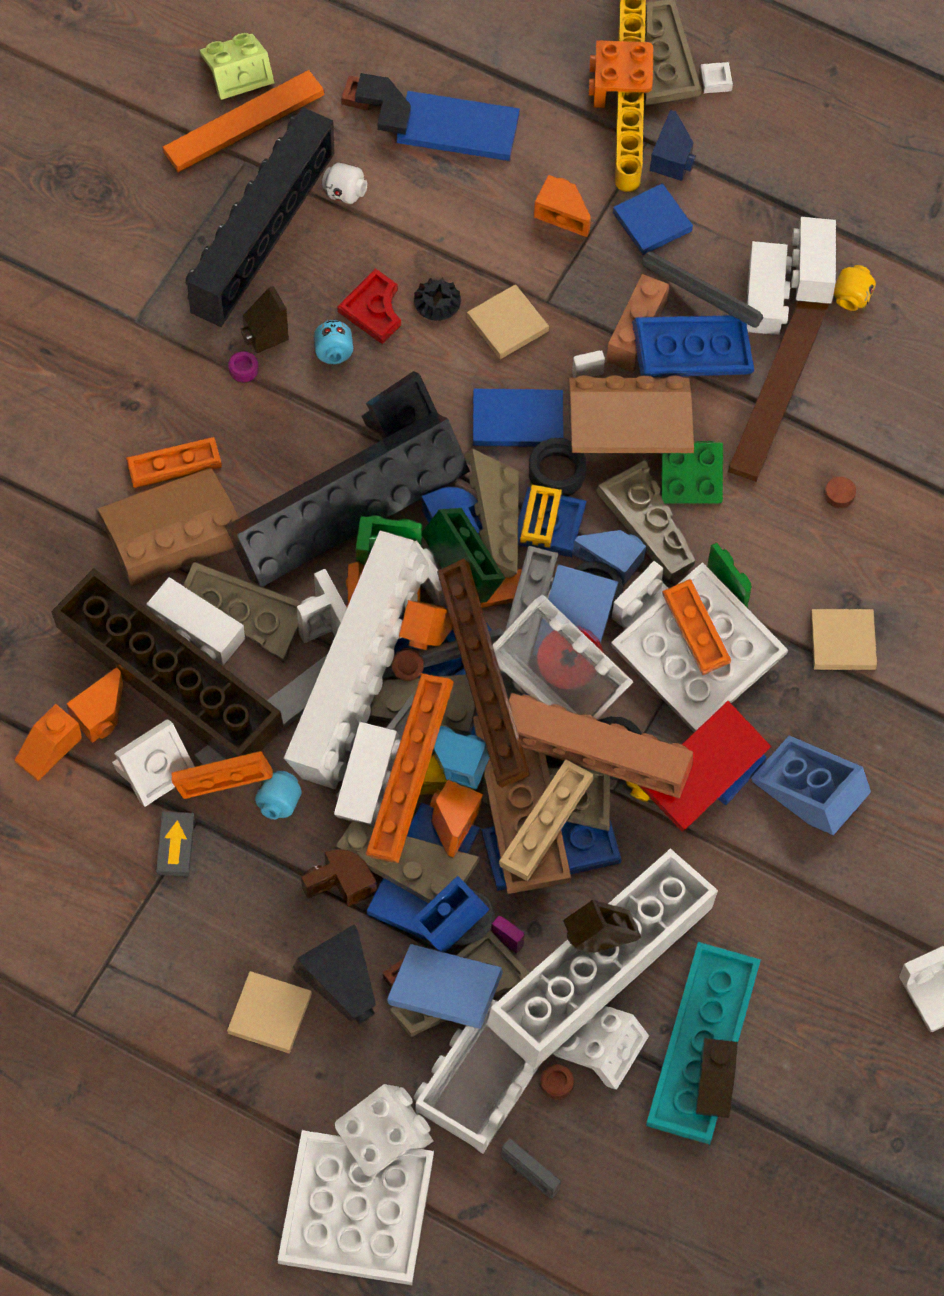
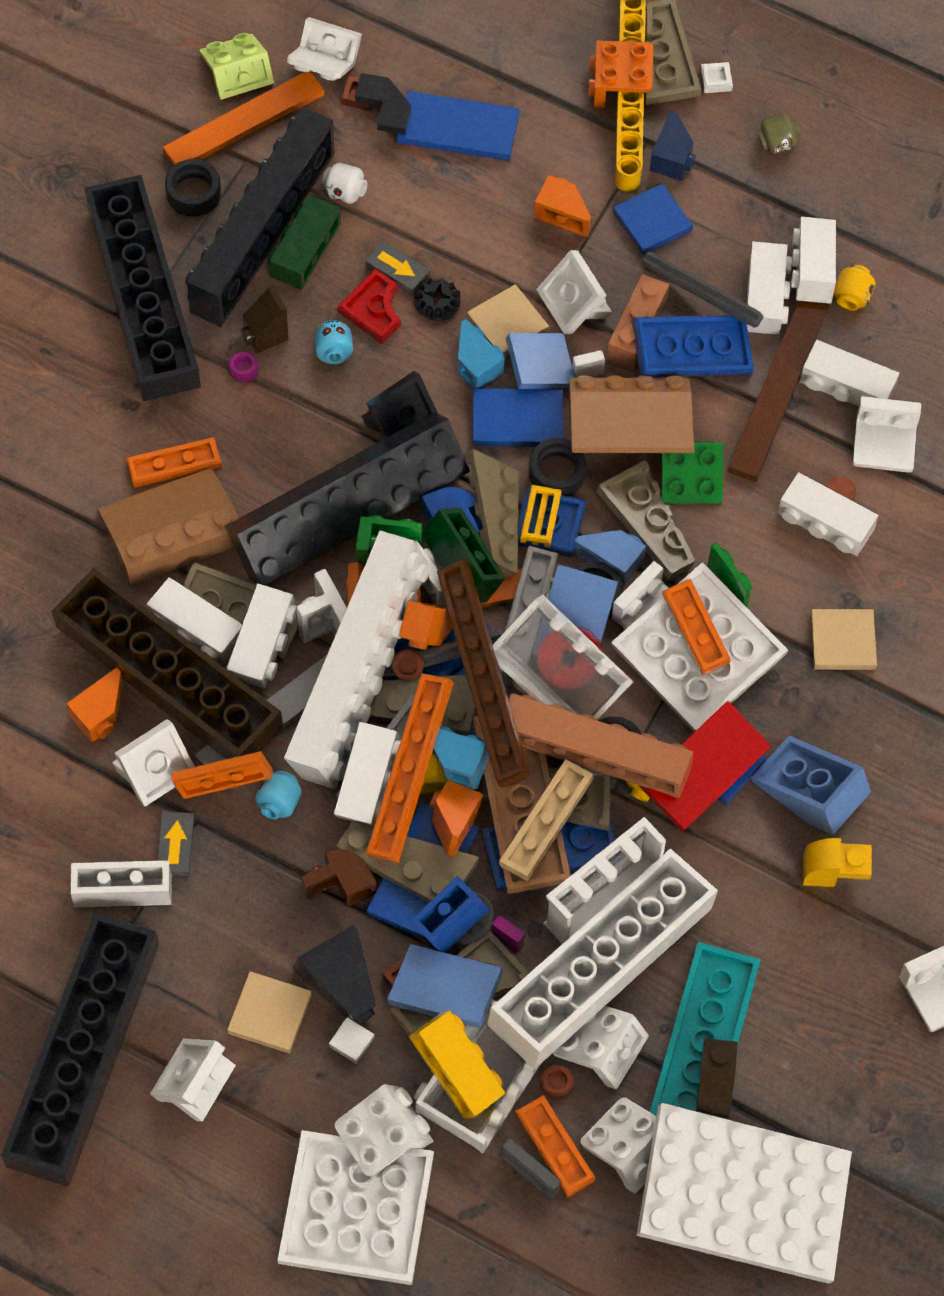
orange slope [15,704,82,781] -> none
dark brown slope [563,900,642,953] -> none
none -> black brick [1,913,159,1187]
none -> white brick [71,861,172,908]
none -> black brick [84,175,201,401]
none -> white bracket [150,1038,236,1122]
none -> black tyre [165,159,221,216]
none -> white brick [226,583,297,689]
none -> dark green brick [267,194,341,290]
none -> white bracket [287,17,362,81]
none -> white tile [329,1017,375,1064]
none -> dark grey tile [365,241,430,295]
none -> yellow brick [408,1010,506,1119]
none -> dark azure slope [457,319,505,389]
none -> medium blue tile [506,333,575,389]
none -> orange tile [515,1095,596,1198]
none -> white bracket [536,250,612,334]
none -> white window [543,817,666,944]
none -> white bracket [580,1098,656,1194]
none -> white plate [636,1103,852,1284]
none -> olive head [757,113,802,154]
none -> white brick [778,472,879,556]
none -> white brick [800,340,900,406]
none -> yellow brick [803,838,872,887]
none -> white bracket [853,396,921,473]

